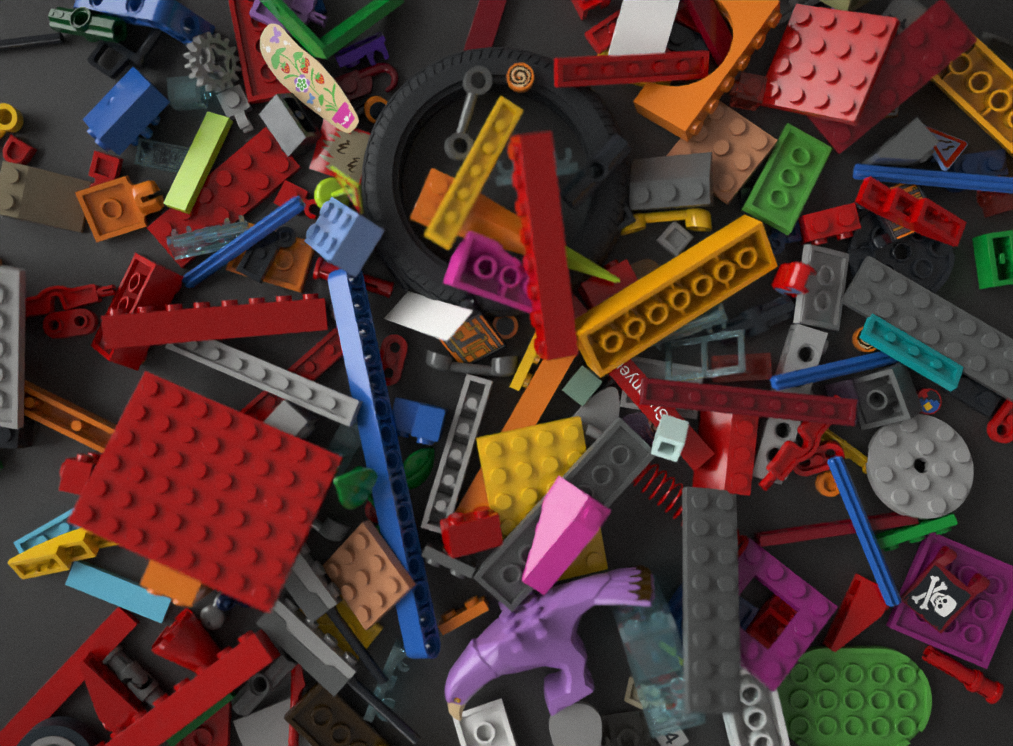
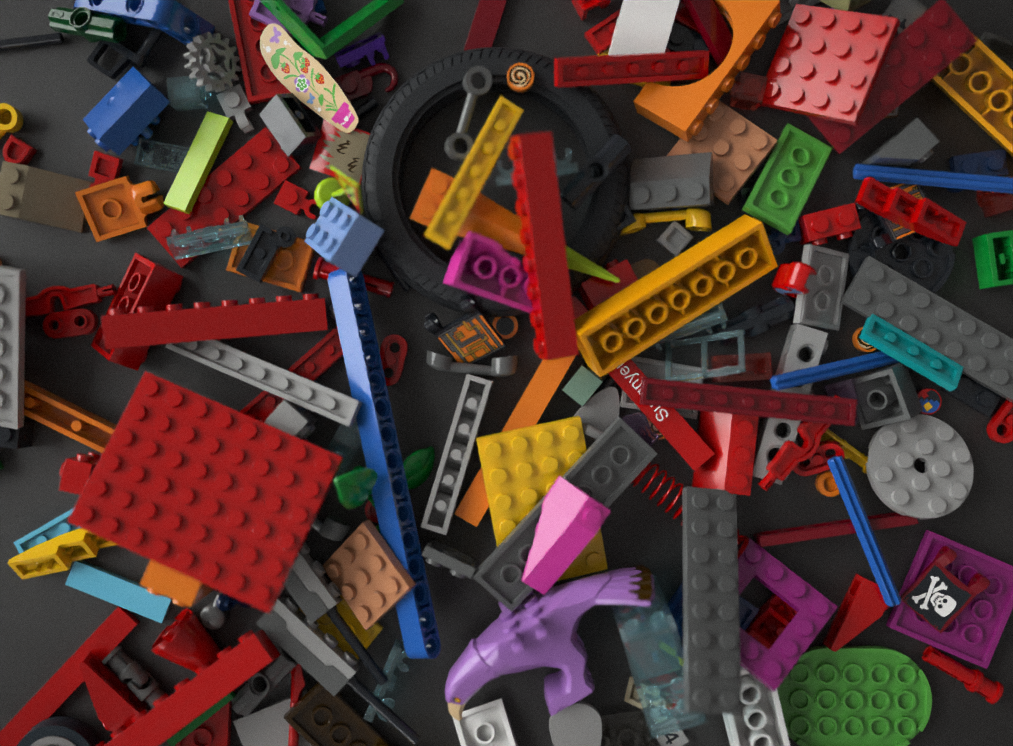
blue axle [182,196,306,288] -> none
tile [364,96,388,124] -> none
white sticker [384,291,472,341] -> none
blue brick [392,397,448,445] -> none
orange plate [438,595,489,635] -> none
red brick [440,506,503,559] -> none
yellow plate [509,332,540,391] -> none
light aqua brick [651,414,689,462] -> none
green plate [875,512,958,551] -> none
piece [925,125,968,171] -> none

